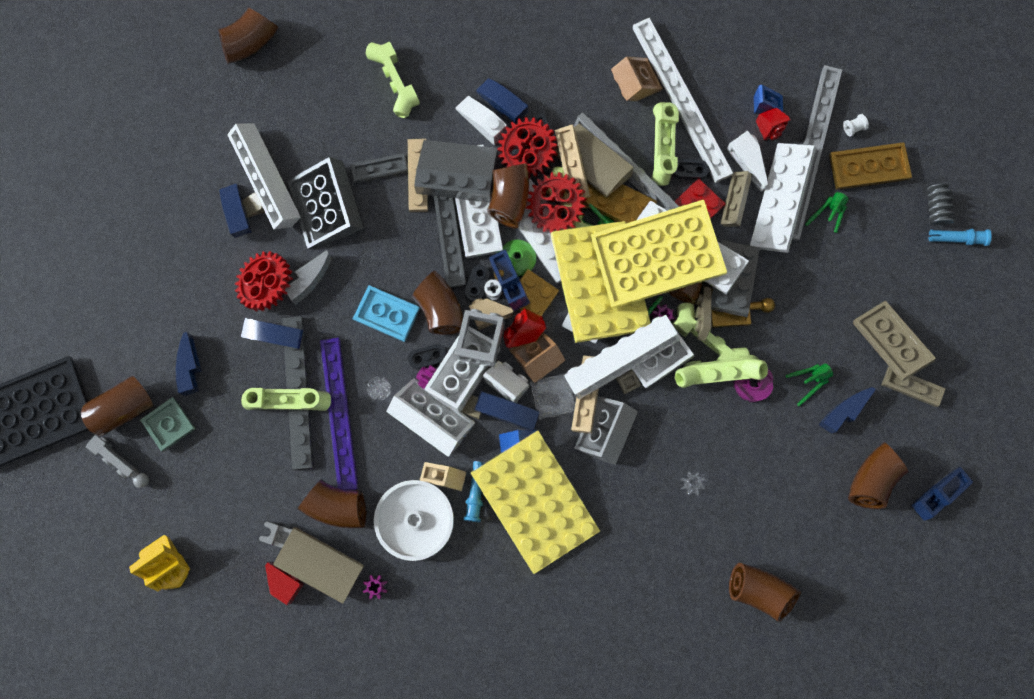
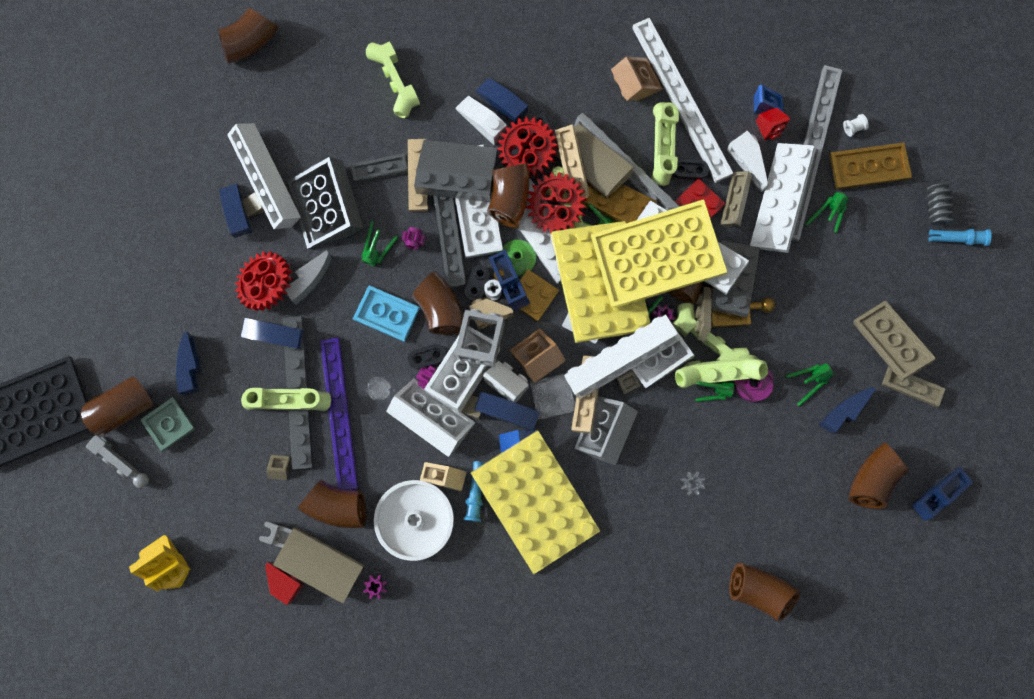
red slope [503,308,546,348] -> none
none -> dark tan slope [266,455,291,480]
none -> green plant [361,221,398,267]
none -> magenta gear [401,227,426,250]
none -> green plant [695,381,734,402]

